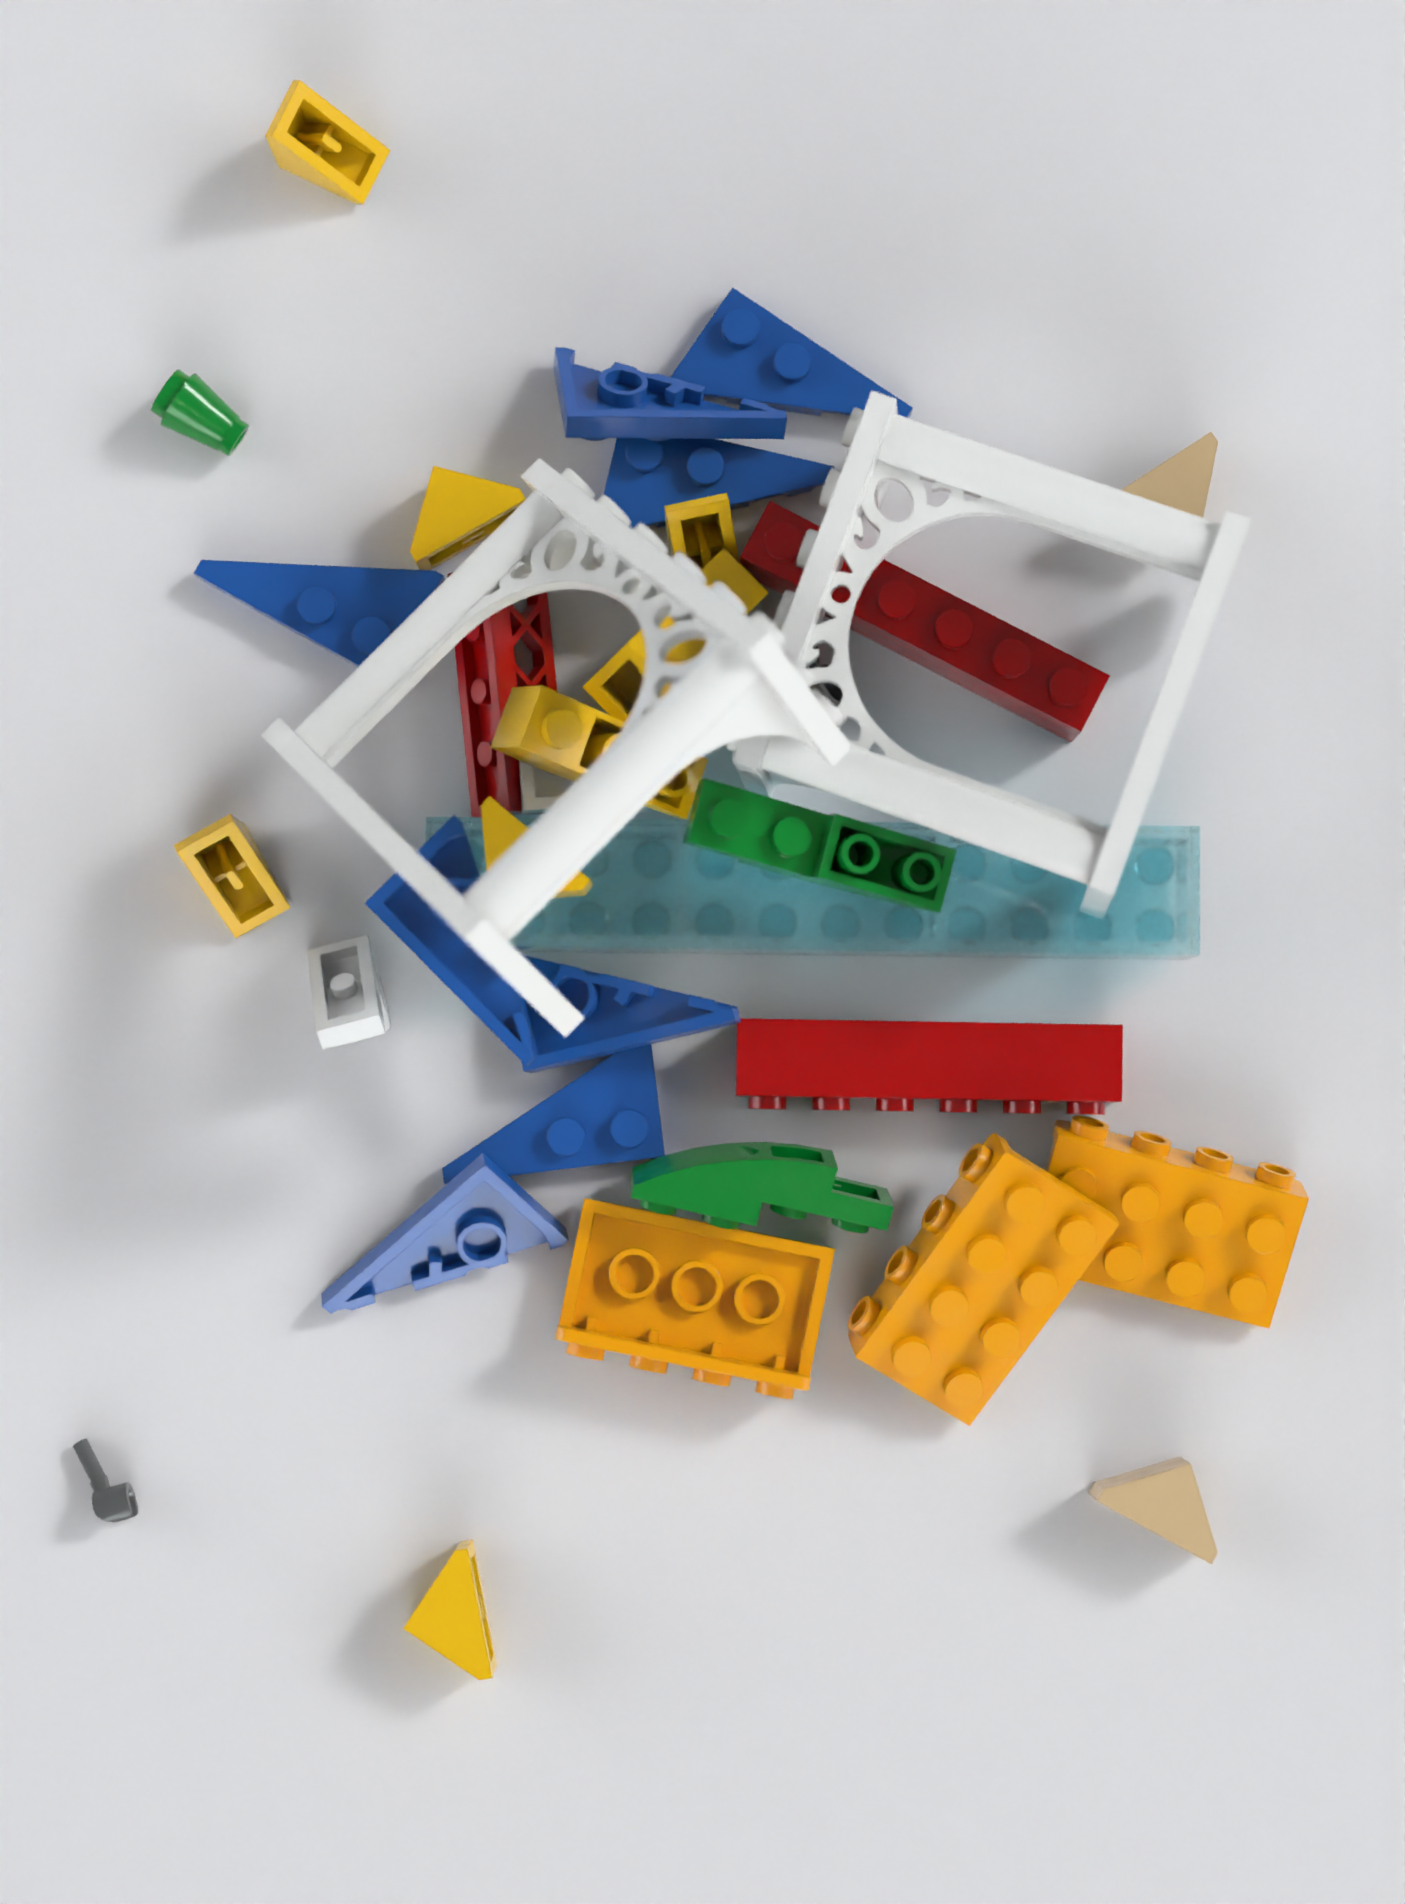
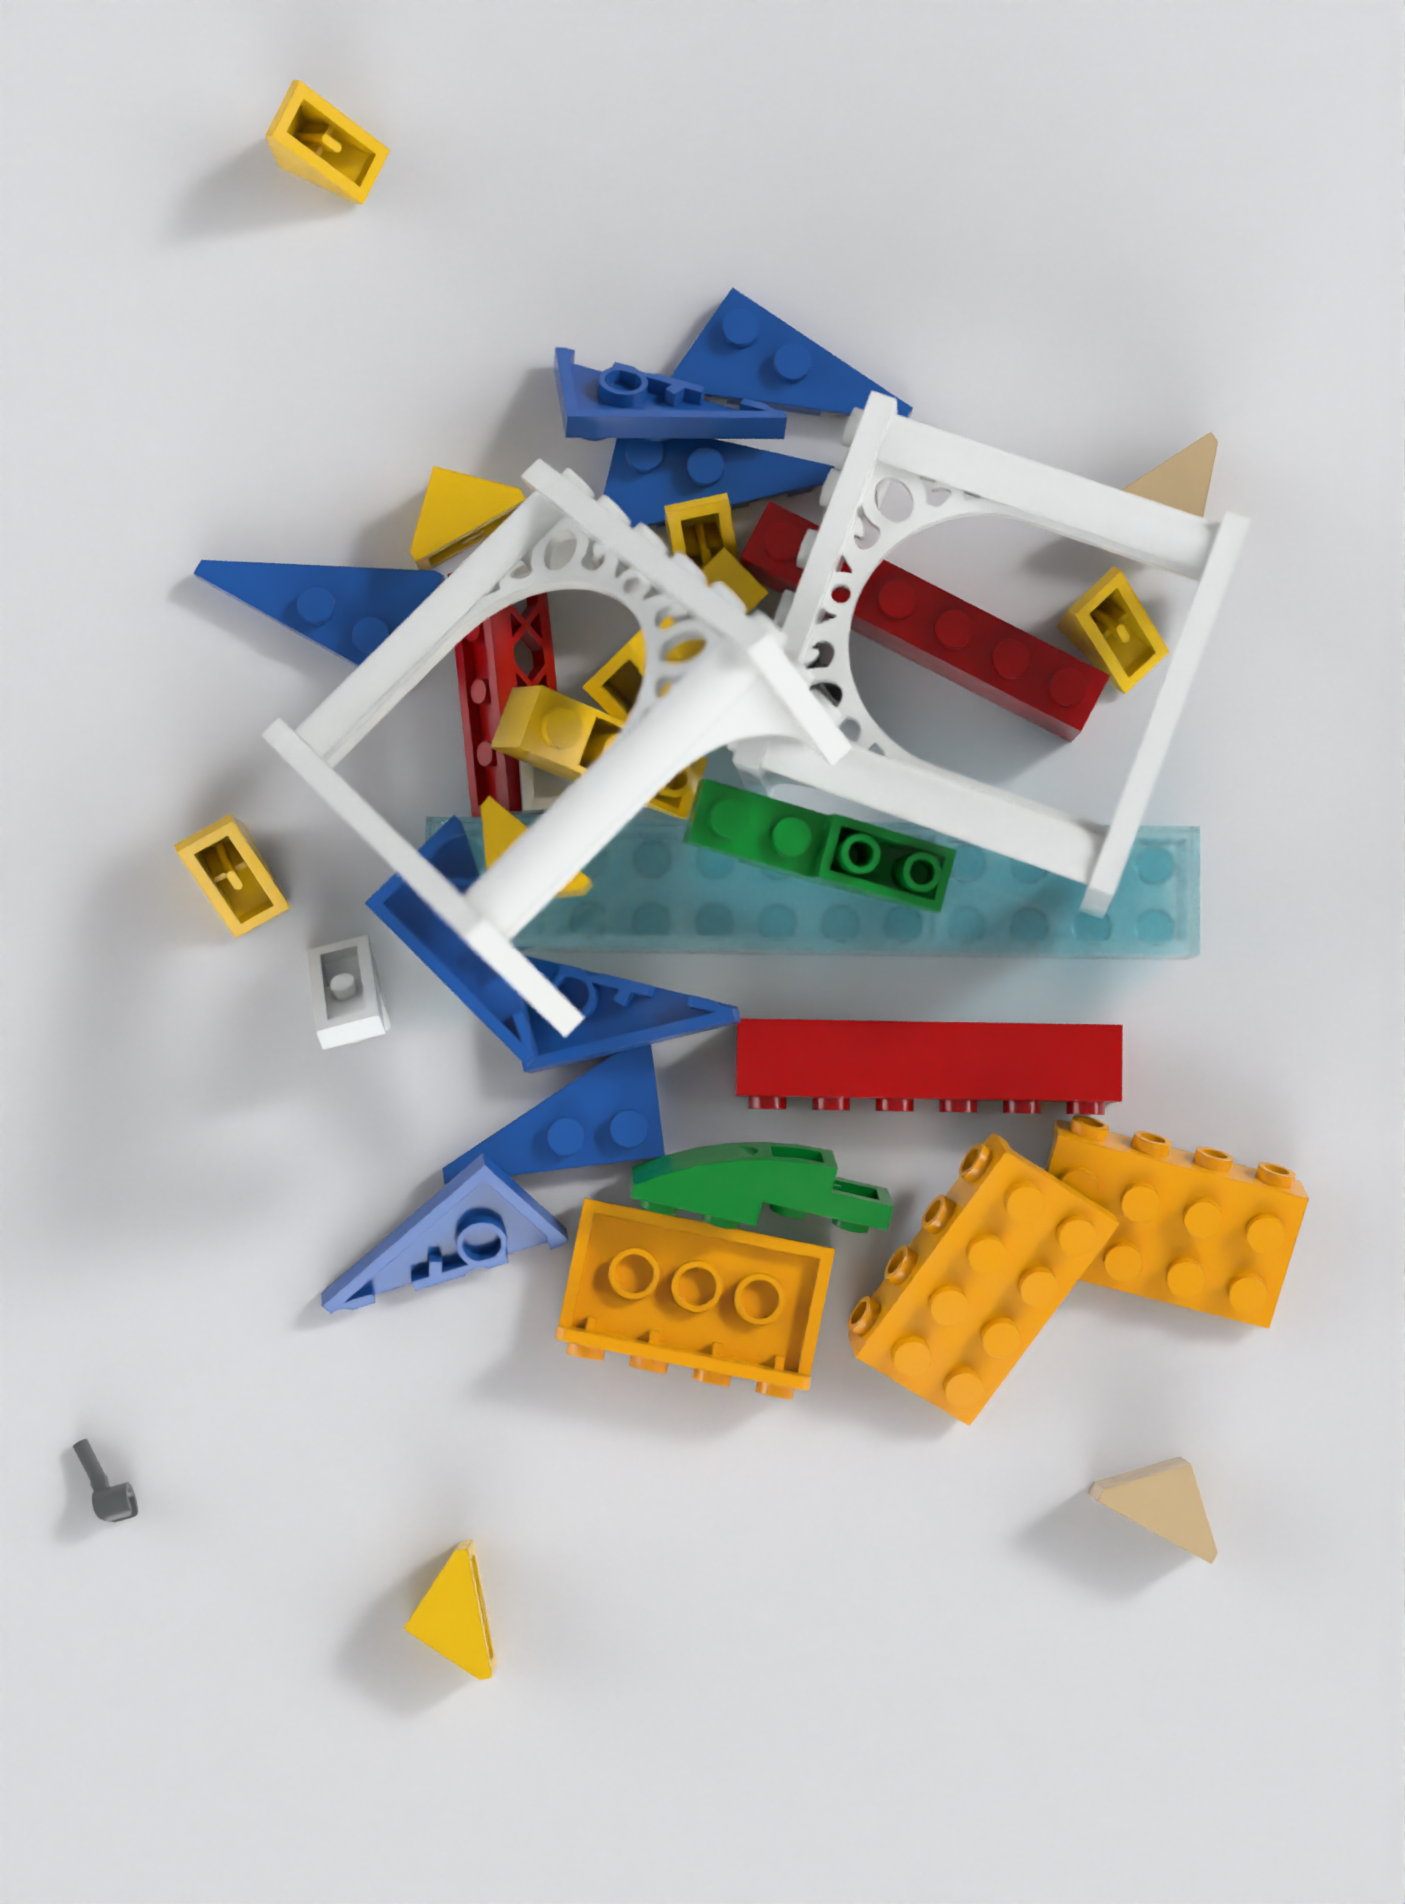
green cone [151,369,249,456] -> none
none -> yellow slope [1056,566,1169,694]

